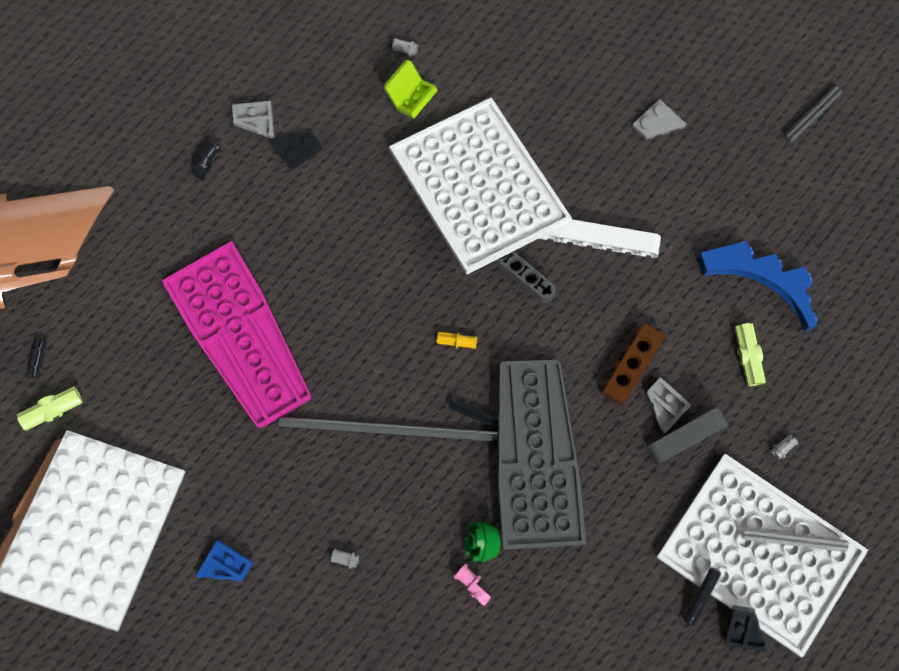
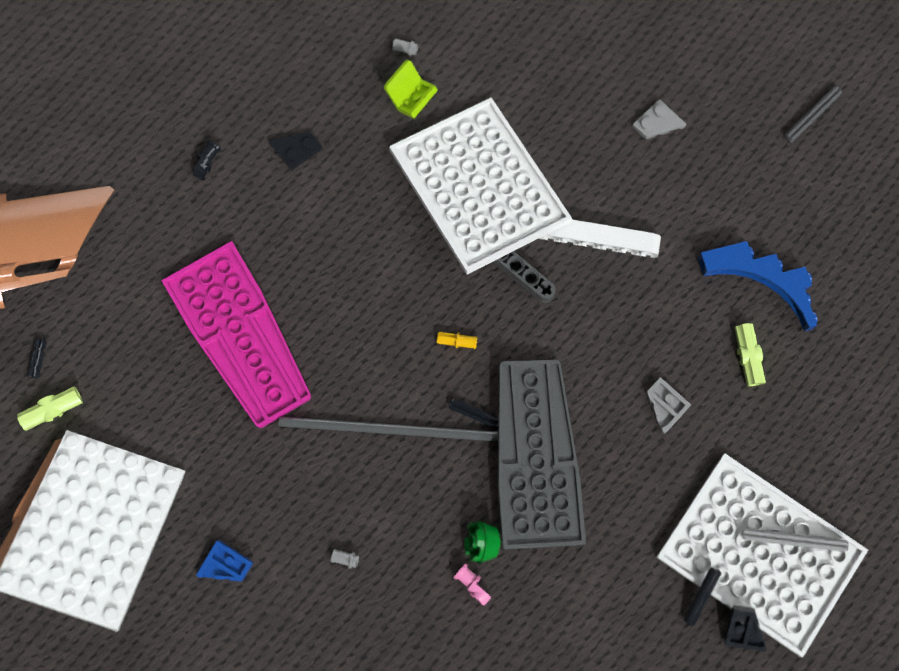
light grey wing [232,101,275,139] -> none
reddish brown brick [601,323,666,407] -> none
dark grey beam [648,407,730,465] -> none
light grey pin [771,434,798,460] -> none

